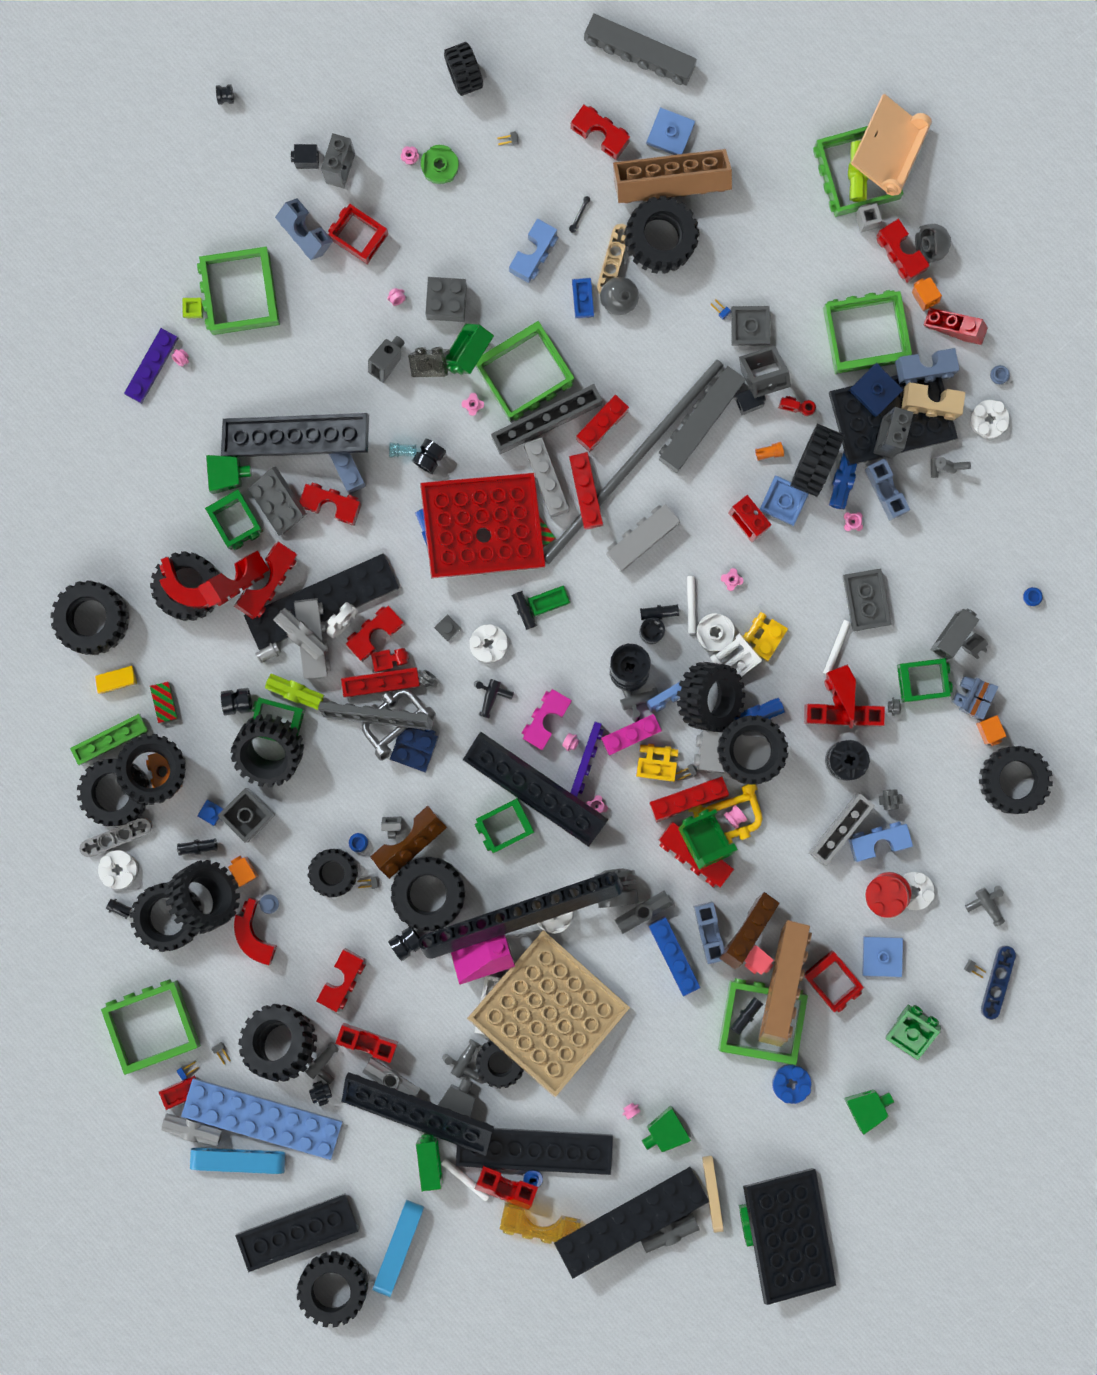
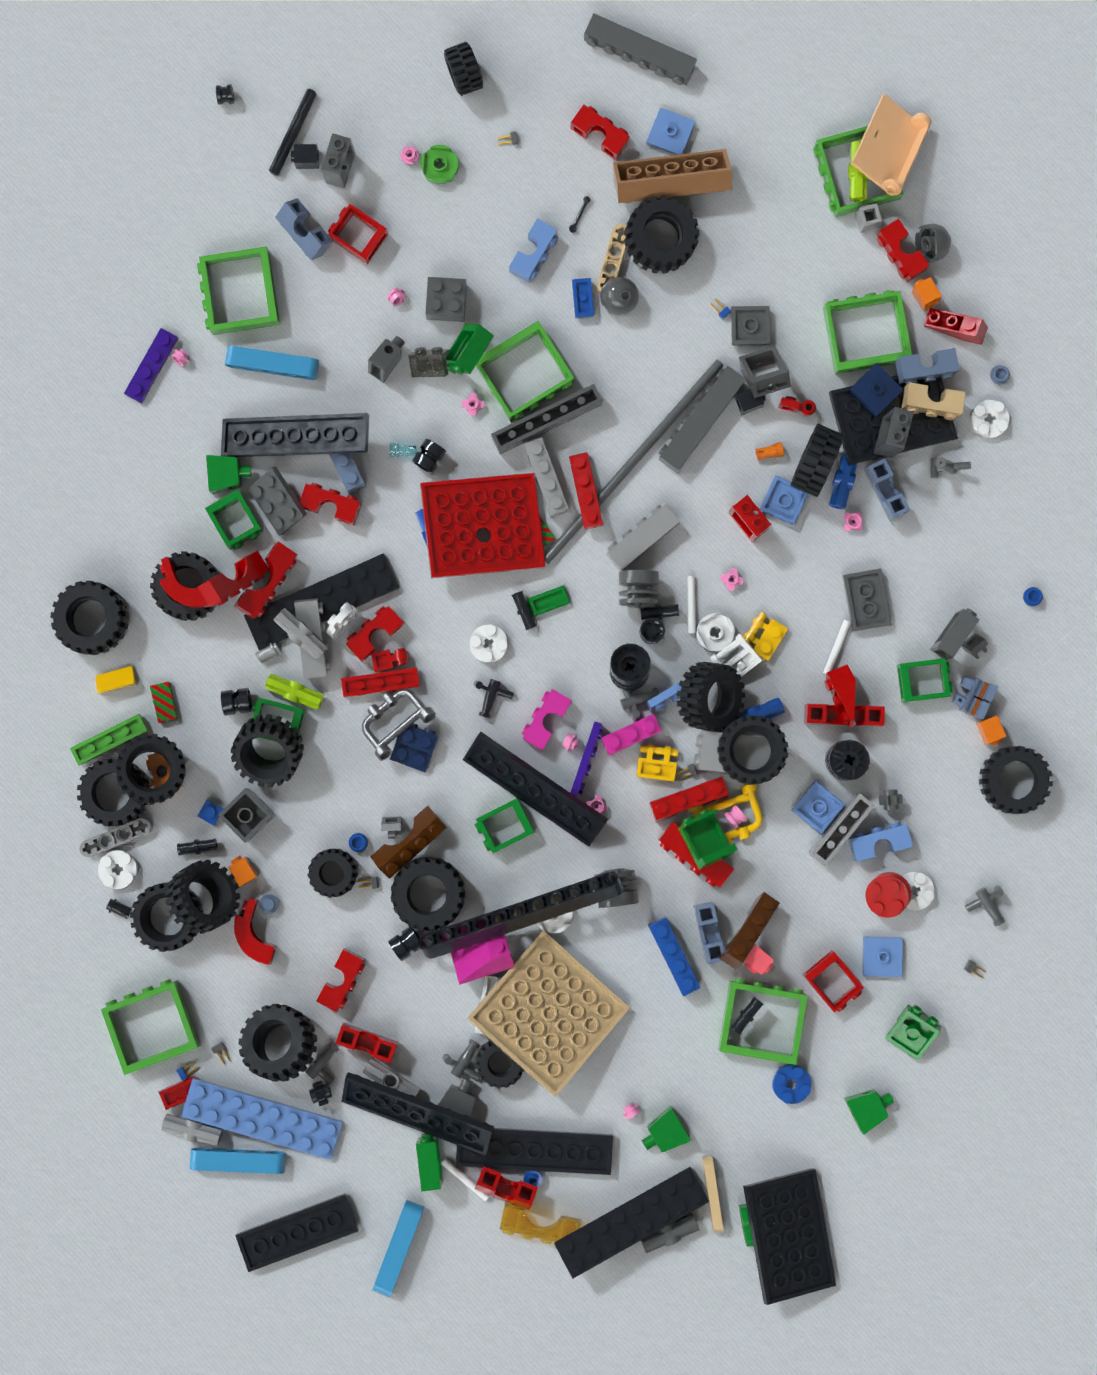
lime plate [182,298,203,318] -> none
black tyre [296,1251,368,1328] -> none
dark grey plate [318,701,433,730] -> none
dark grey plate [418,670,436,687] -> none
dark grey plate [434,614,461,642] -> none
red arch [576,394,629,453] -> none
dark grey piece [614,890,673,934] -> none
medium nougat brick [758,920,812,1047] -> none
dark grey plate [888,697,901,716] -> none
dark blue beam [981,945,1016,1020] -> none
none -> dark azure beam [225,346,319,380]
none -> black axle [269,88,316,176]
none -> dark grey wheel [619,570,659,608]
none -> medium blue plate [791,780,846,835]

